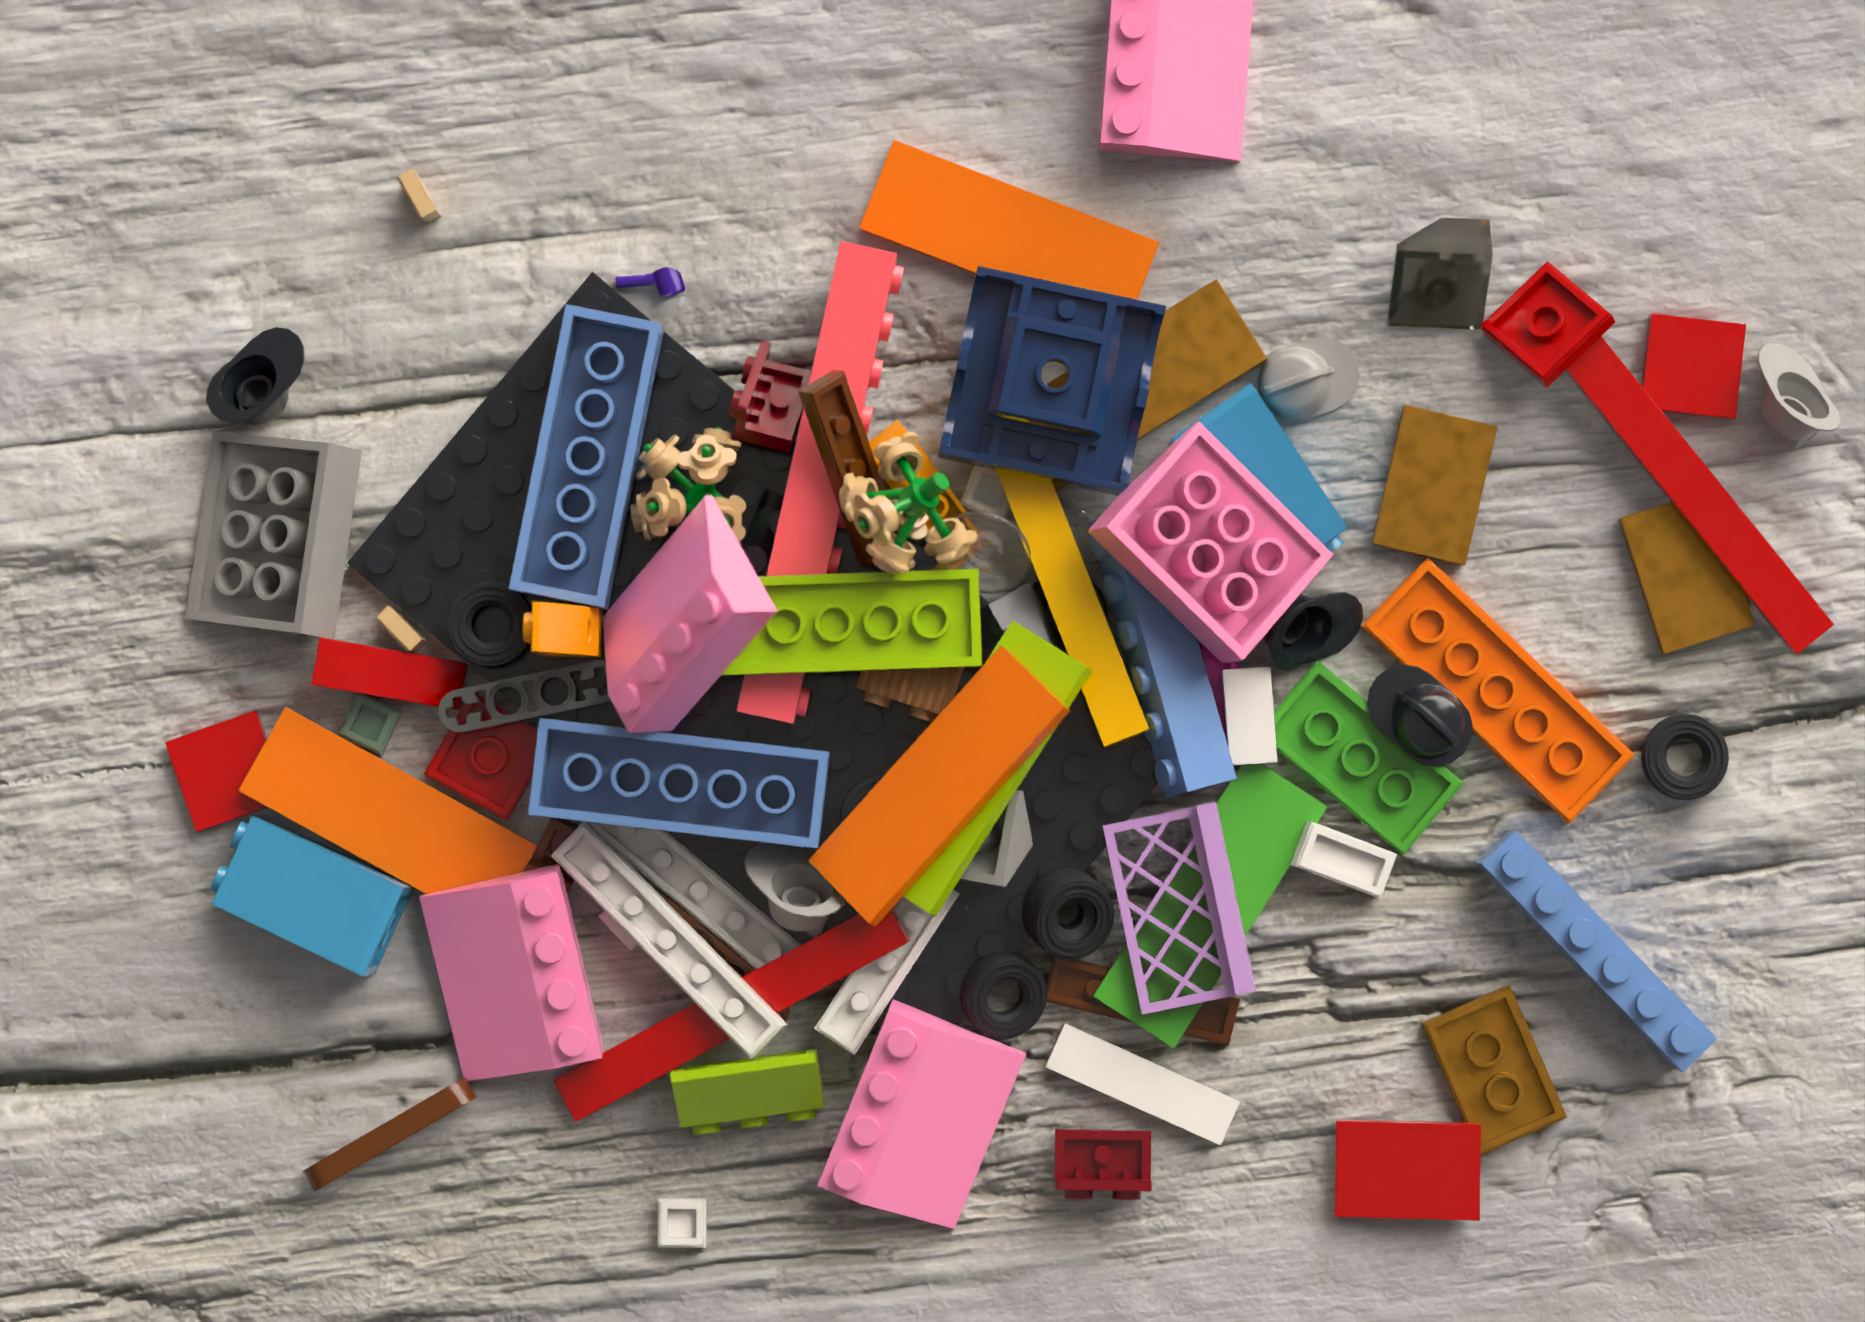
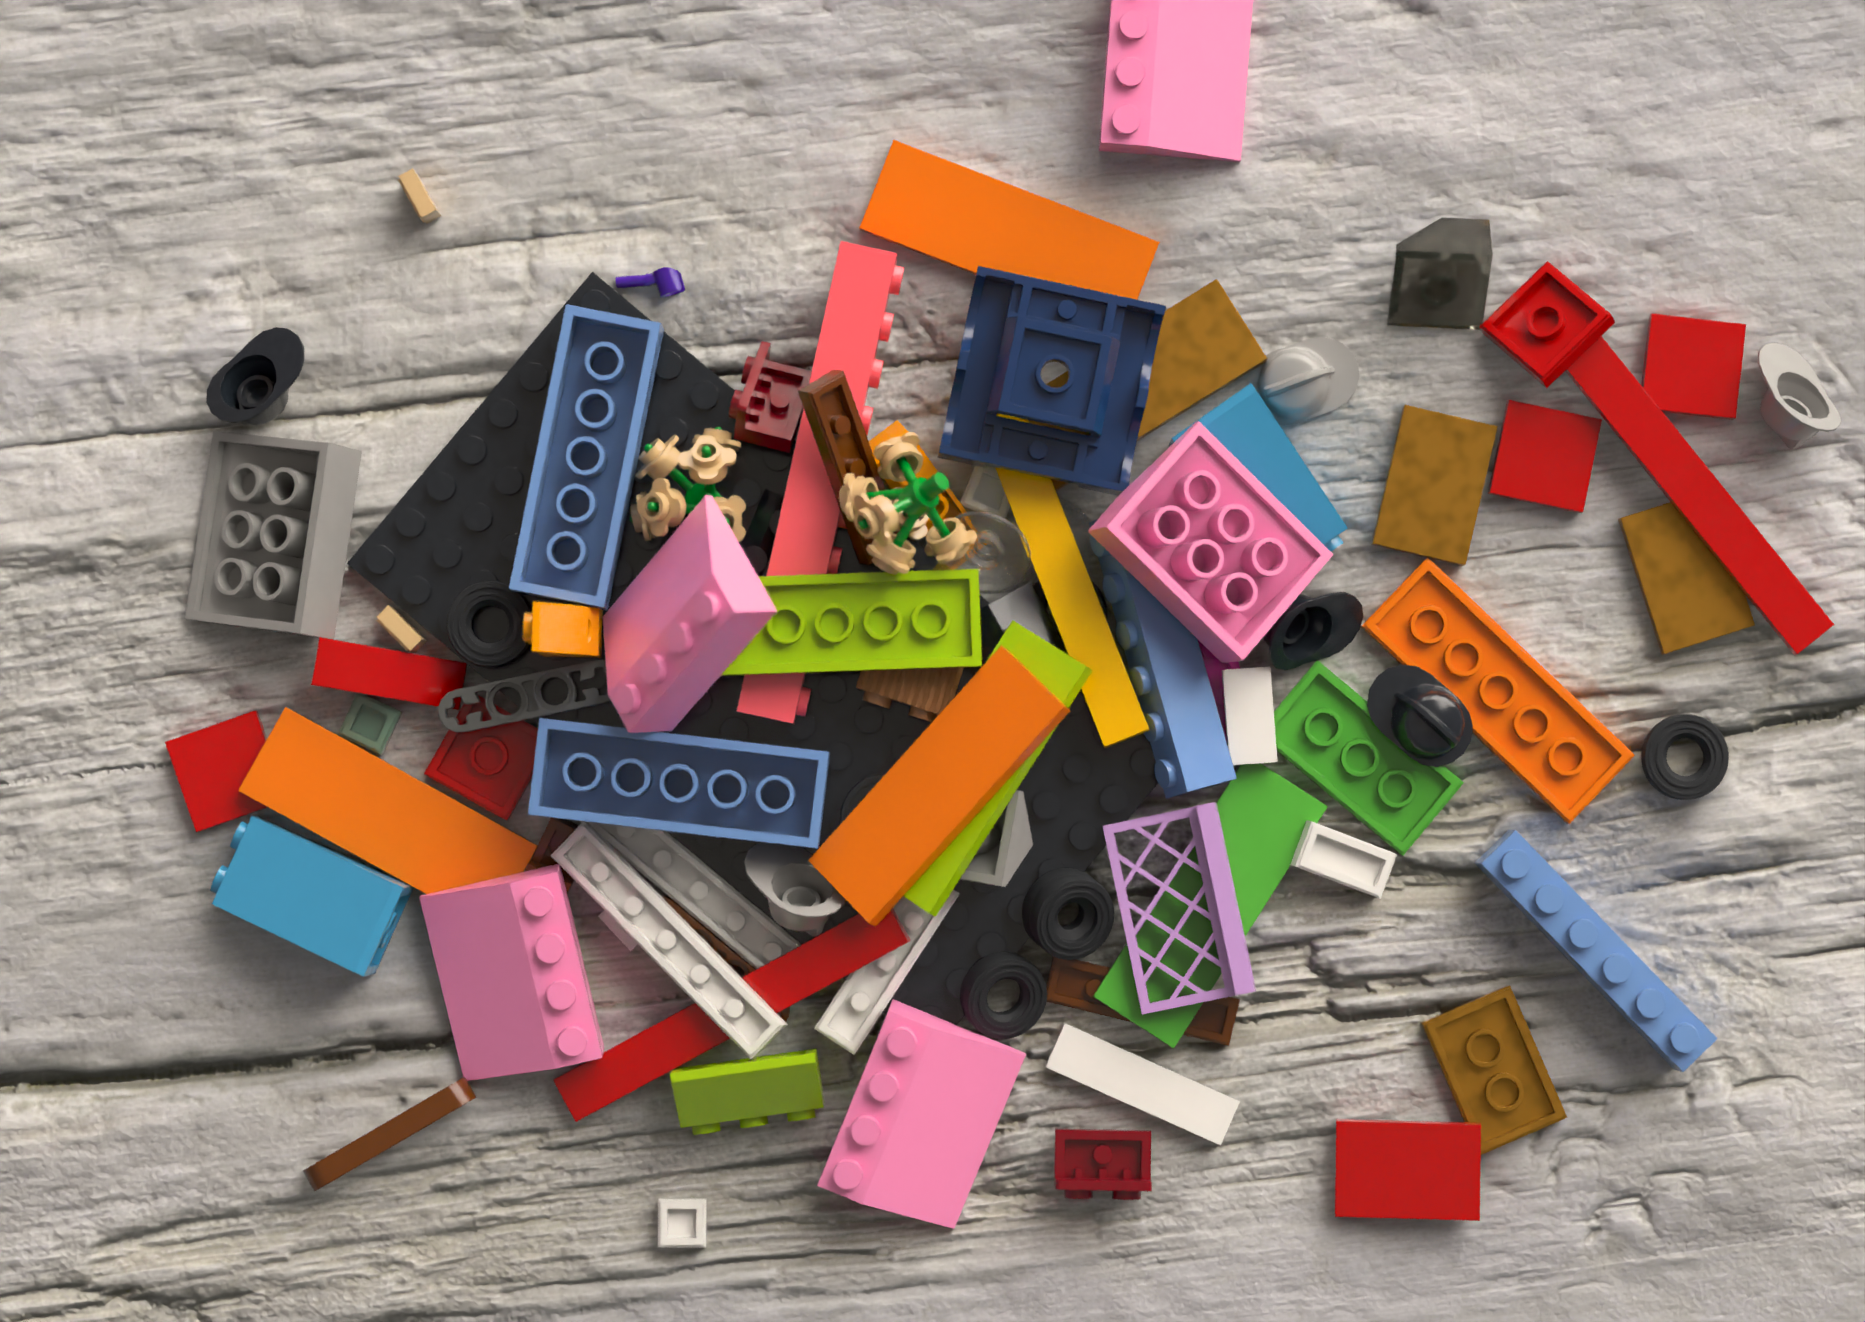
none -> red tile [1488,400,1602,513]

